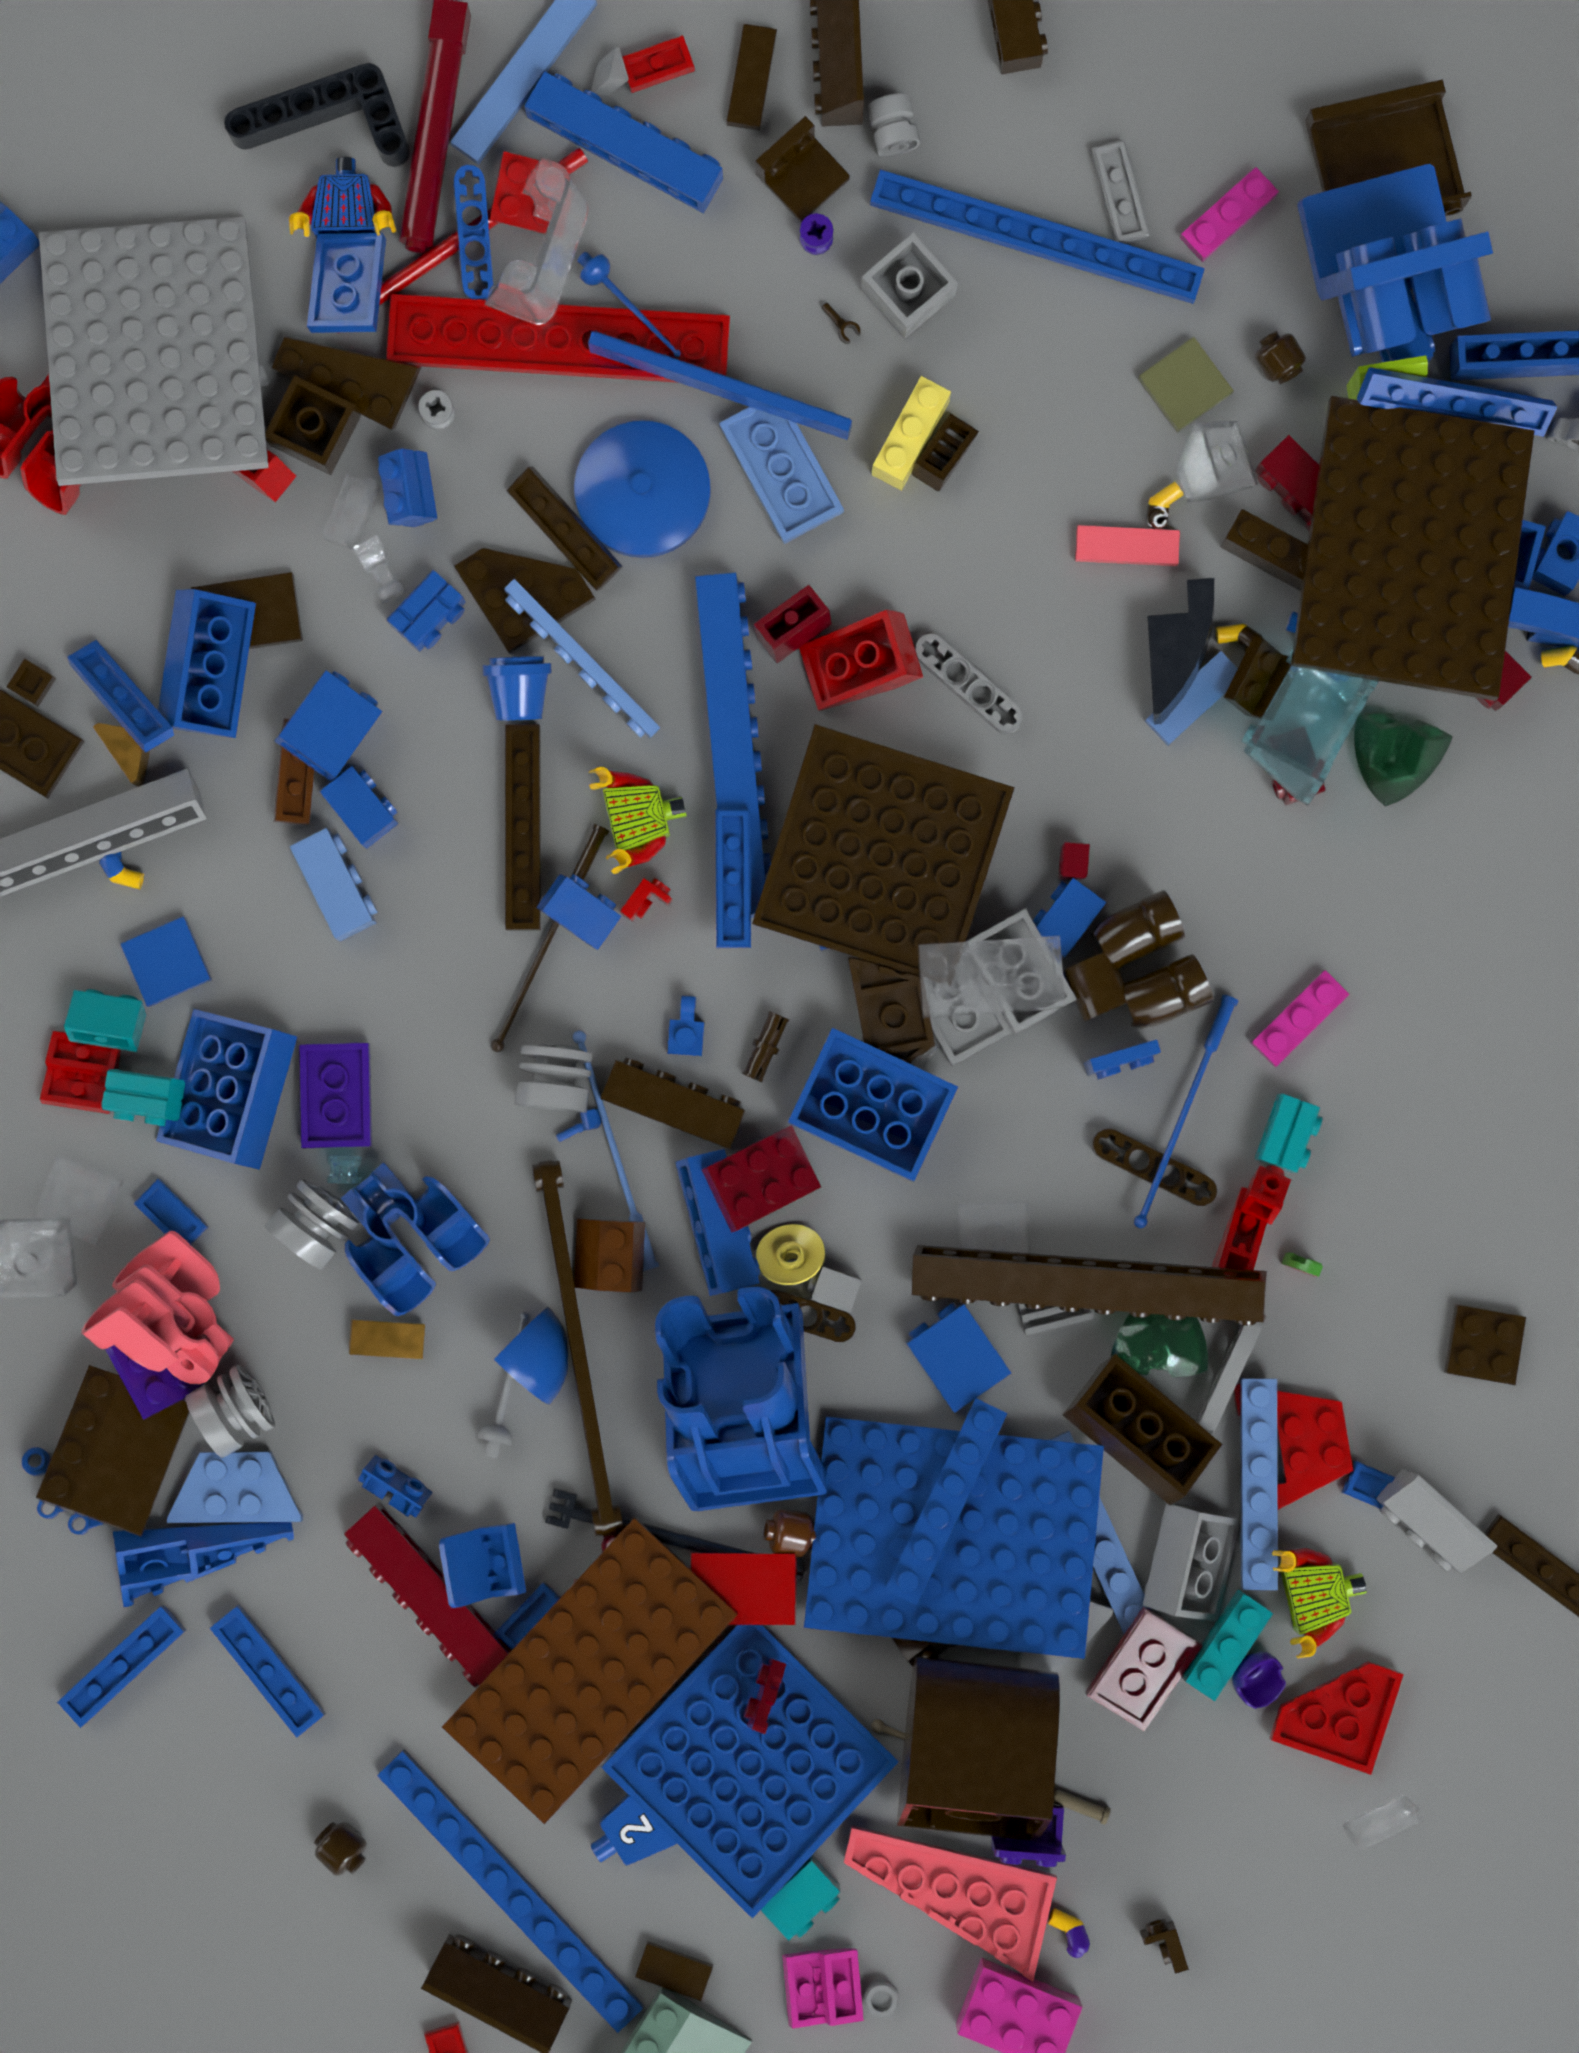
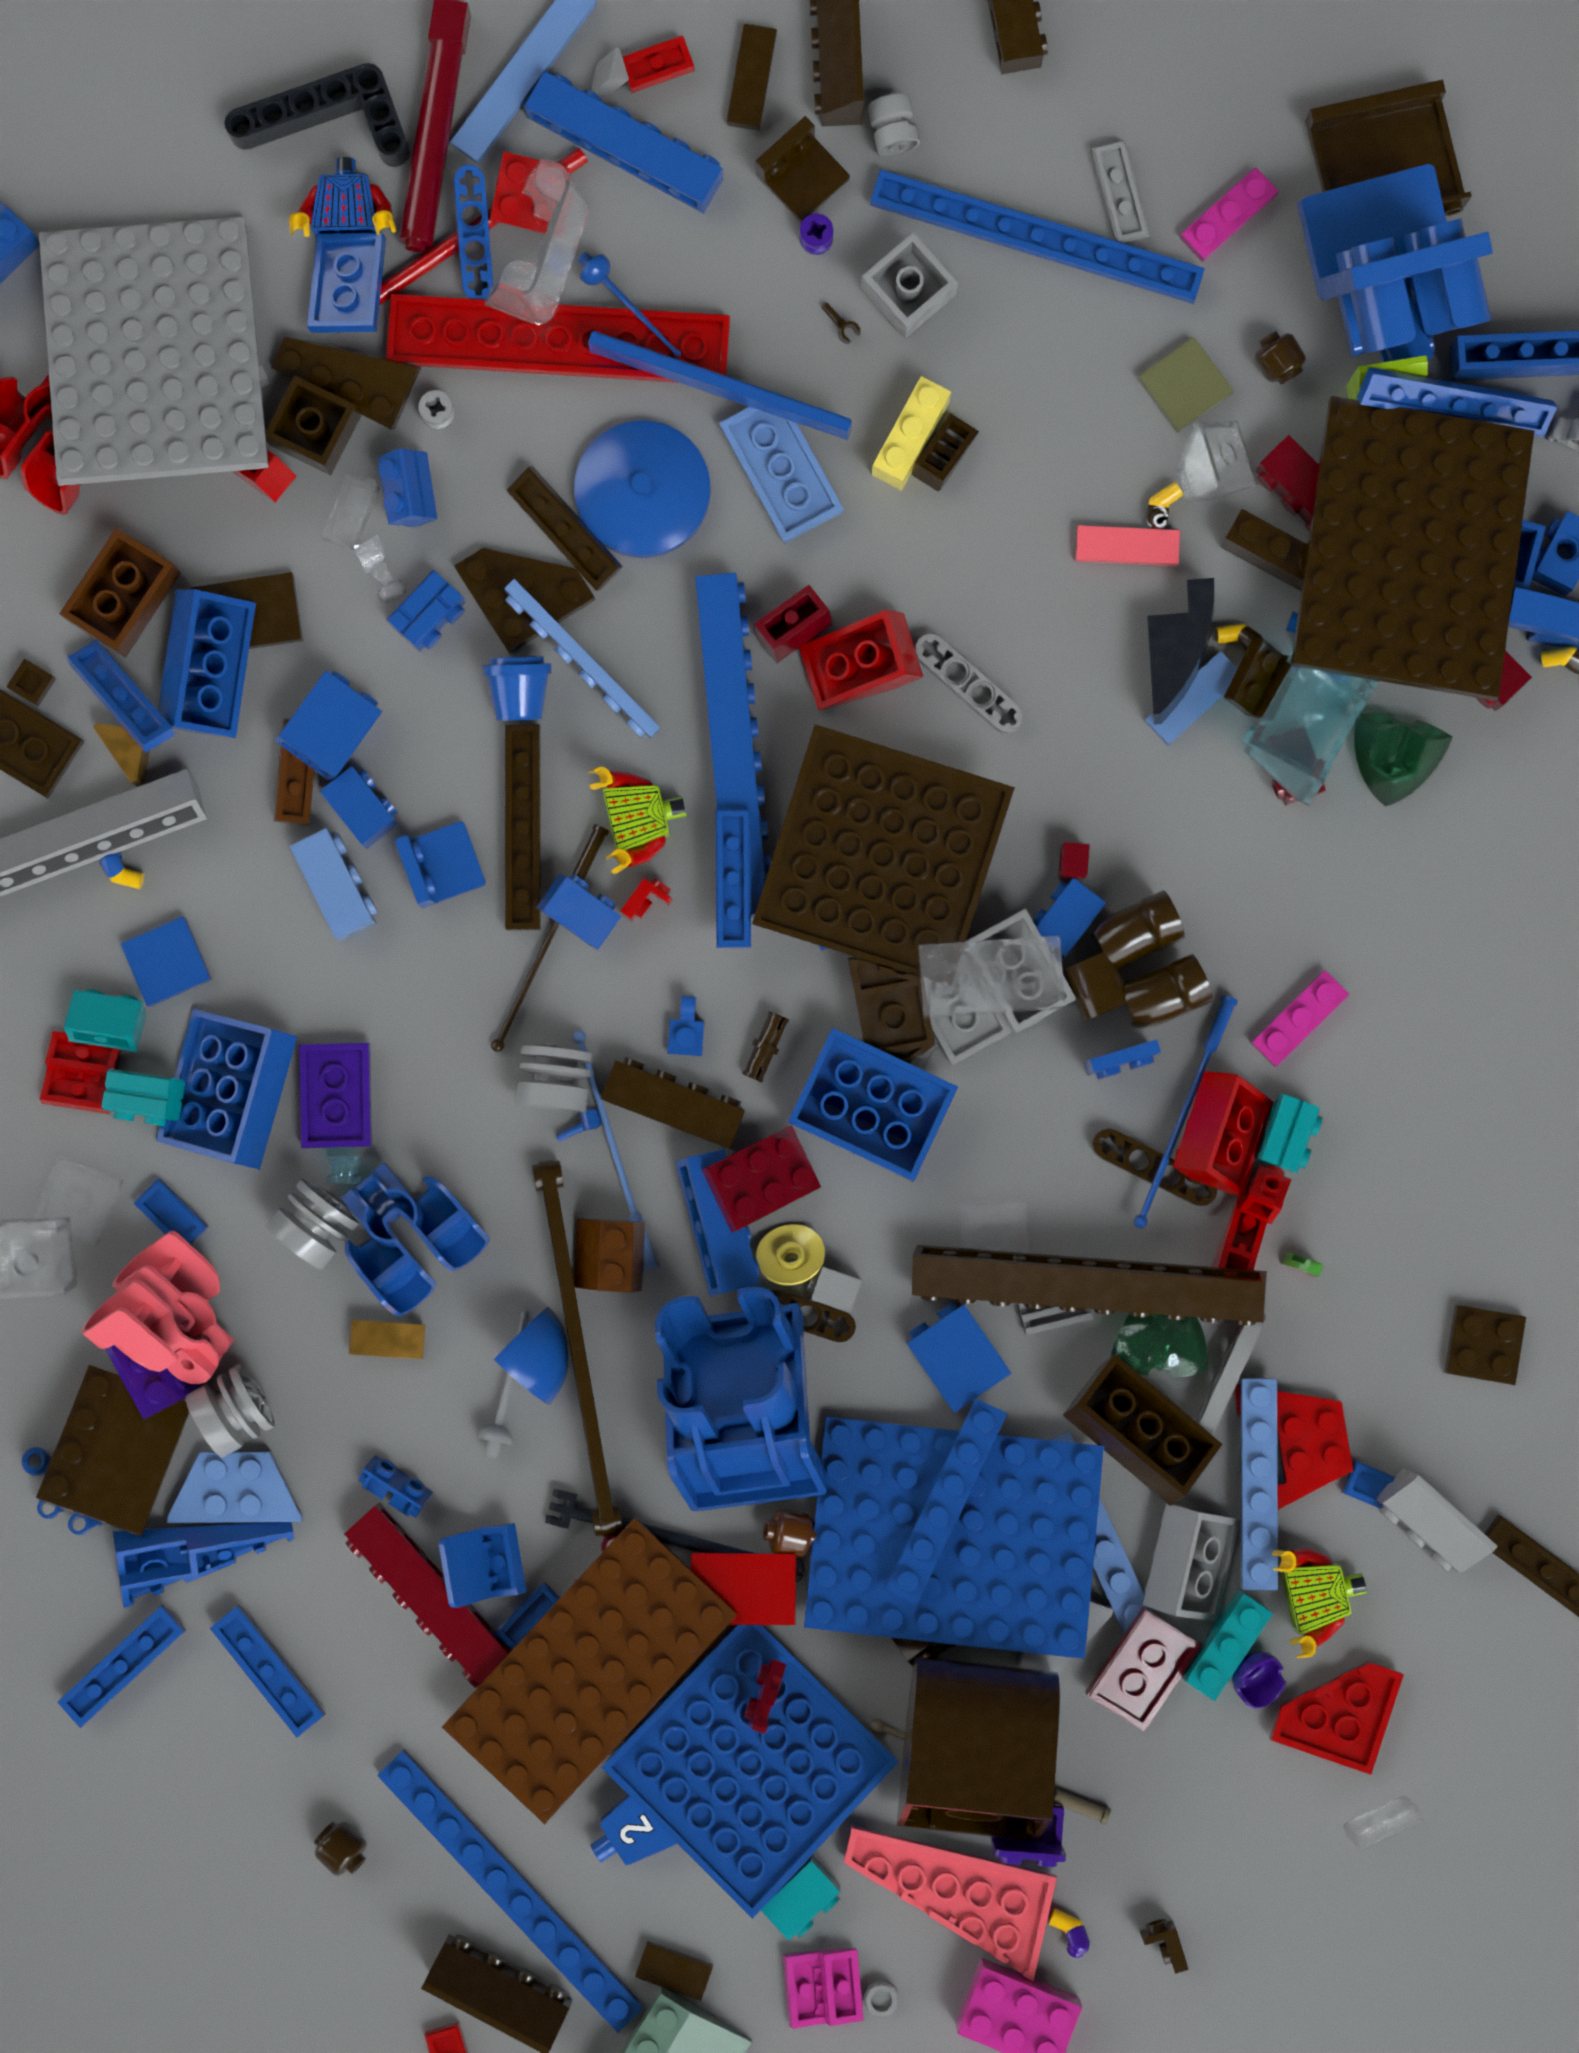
none -> reddish brown brick [59,528,181,658]
none -> blue bracket [394,821,486,909]
none -> red slope [1173,1071,1274,1197]

